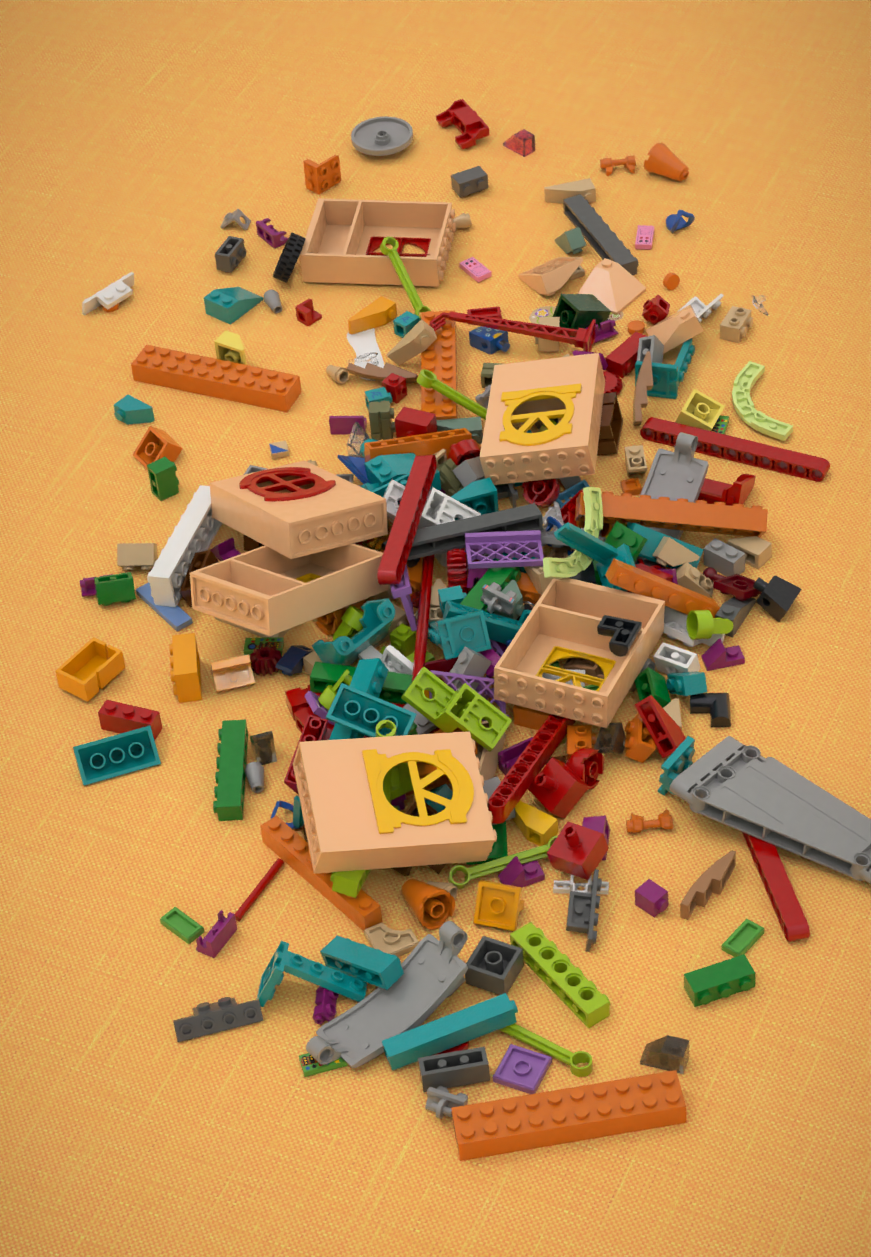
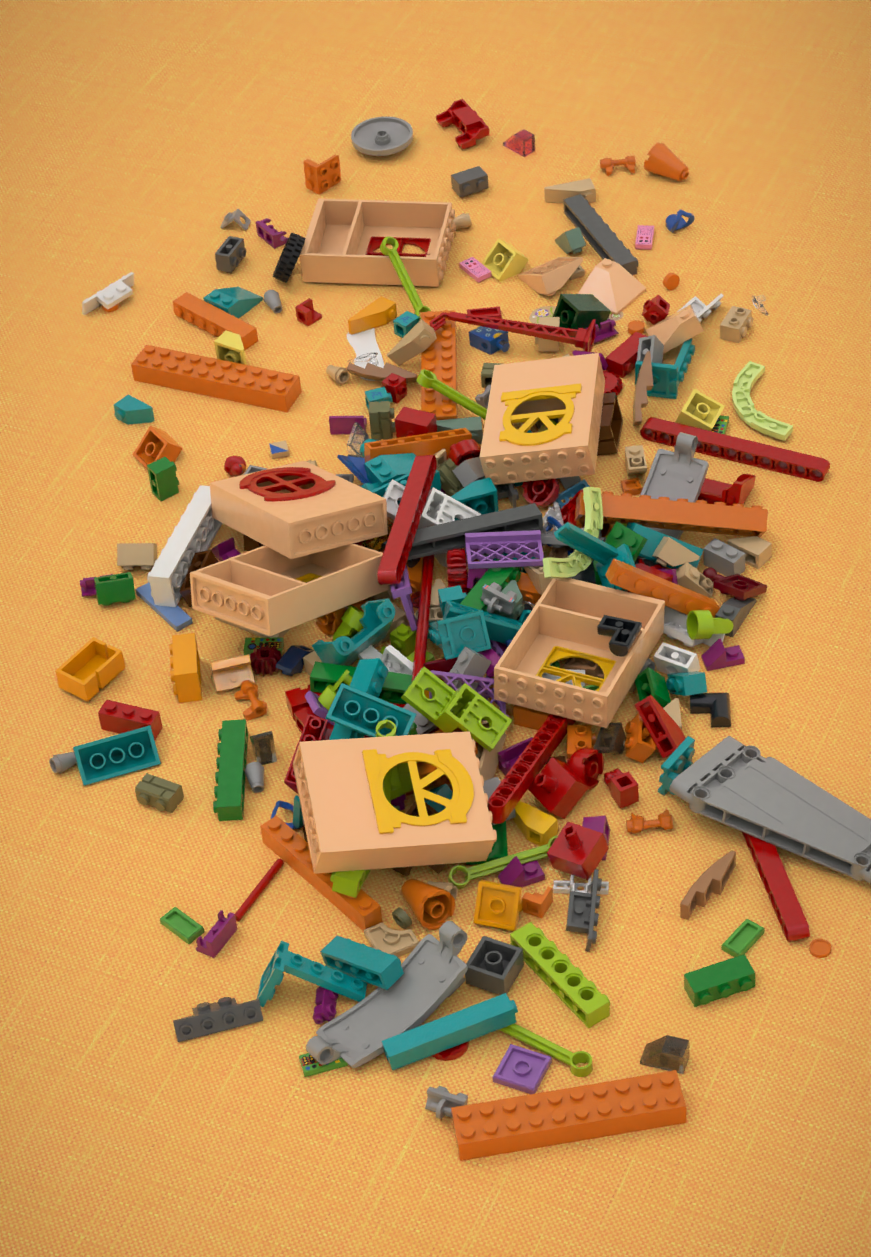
dark grey brick [418,1046,490,1092] -> none
magenta brick [635,879,669,917] -> none
black torso [752,576,802,622] -> none
none -> light grey cone [49,752,76,774]
none -> olive brick [135,773,184,813]
none -> orange brick [172,292,258,351]
none -> red animal [224,456,246,477]
none -> orange piece [235,680,267,720]
none -> olive tile [392,907,412,929]
none -> light yellow slope [482,238,529,282]
none -> orange panel [522,887,553,919]
none -> red brick [604,768,639,809]
none -> orange piece [809,939,831,958]

